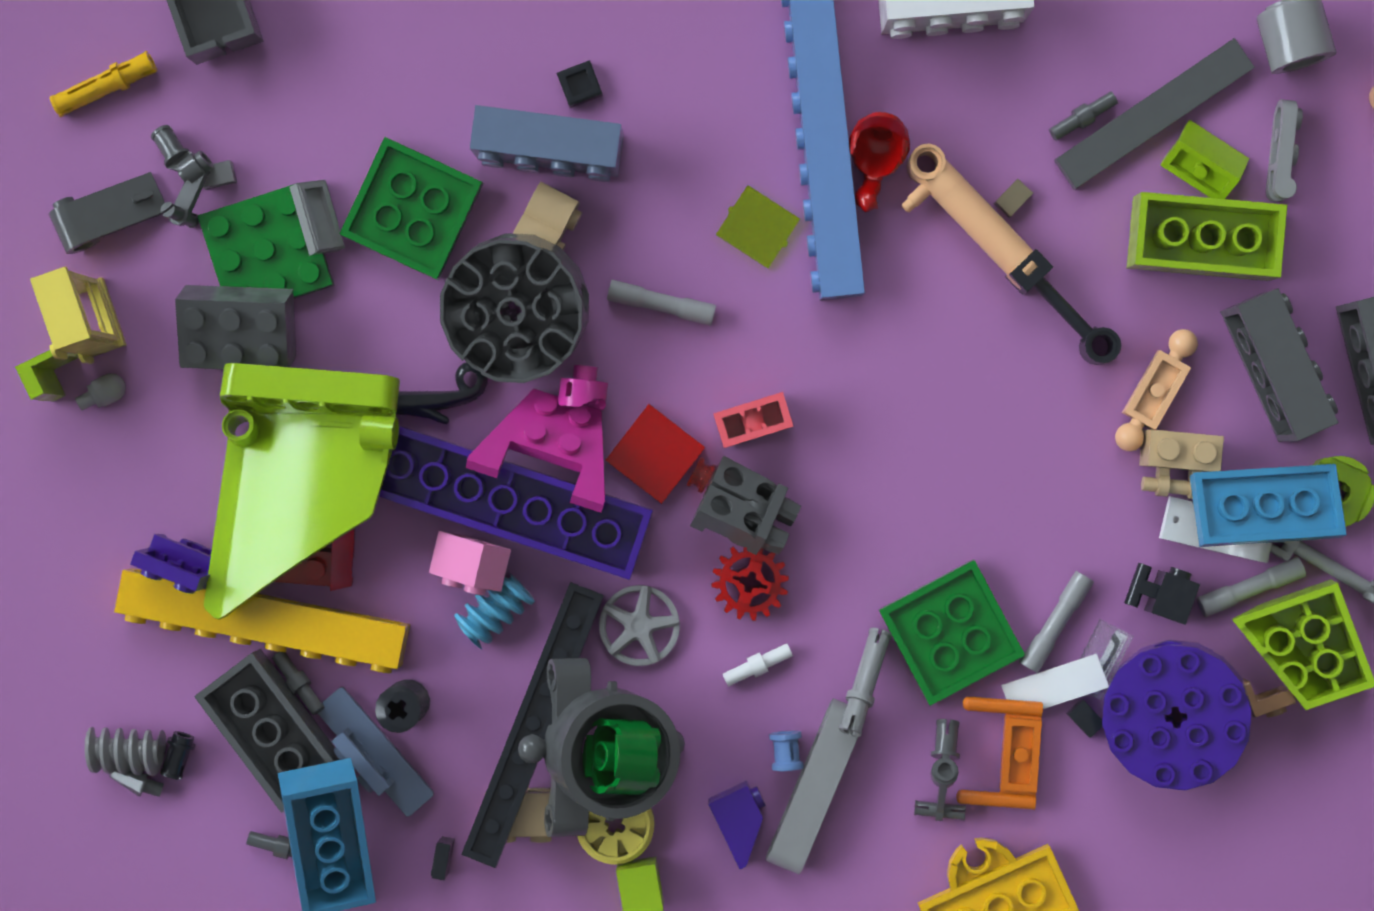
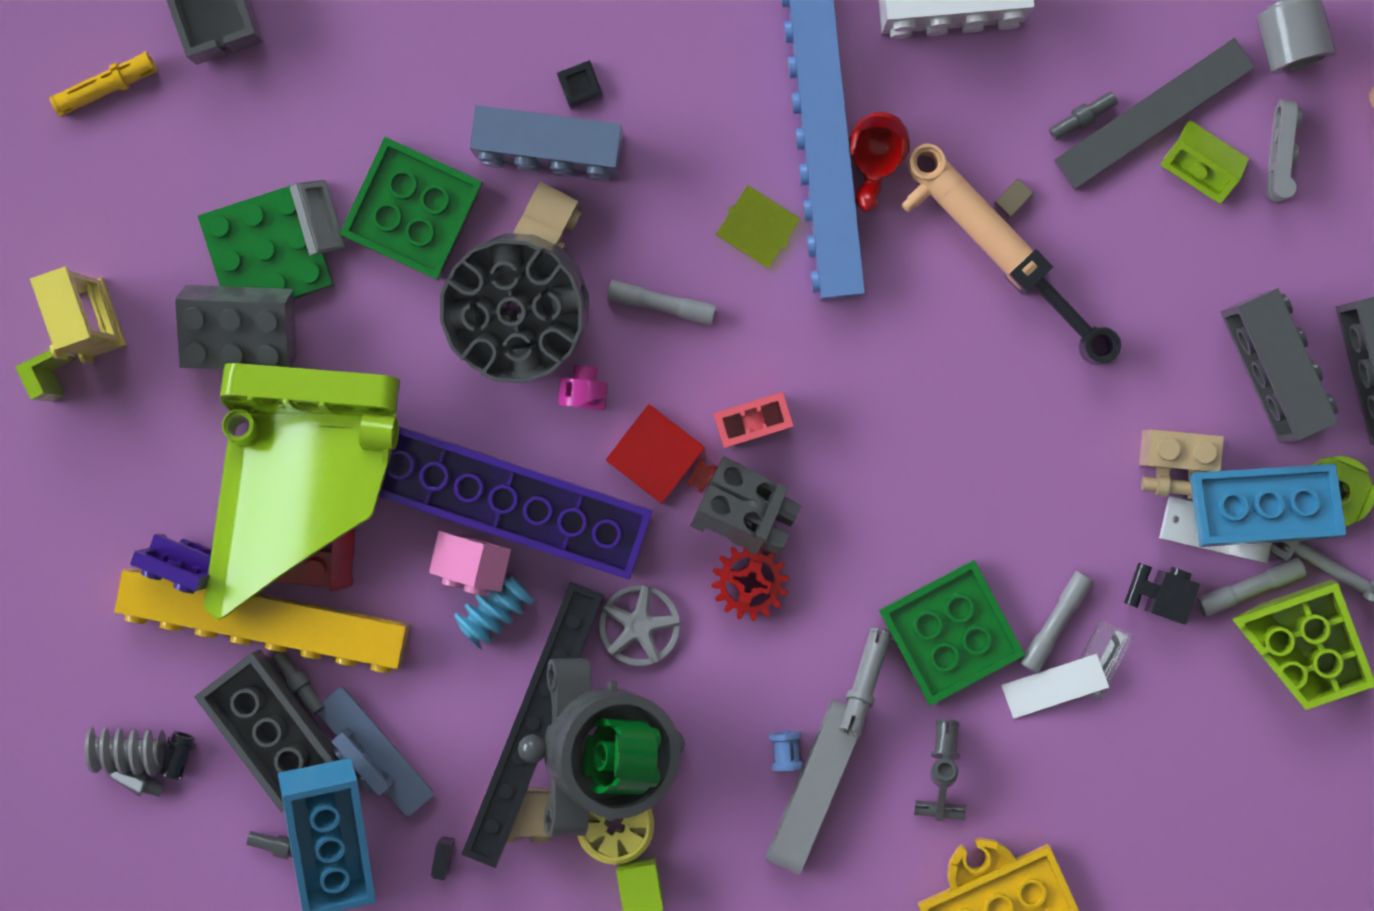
dark grey door [49,172,165,254] -> none
light grey cylinder [75,373,126,411] -> none
dark grey pin [151,125,214,228] -> none
light grey piece [203,160,237,190] -> none
black piece [375,679,430,733] -> none
black plant [396,362,488,424] -> none
dark pink wing [466,388,605,513] -> none
dark purple slope [708,780,766,869] -> none
white bar [723,643,793,687] -> none
orange plate [956,696,1043,810] -> none
black piece [1066,699,1103,738] -> none
dark purple brick [1102,640,1252,791] -> none
light nougat plate [1115,329,1198,451] -> none
lime brick [1126,192,1287,281] -> none
medium nougat bracket [1243,678,1296,718] -> none

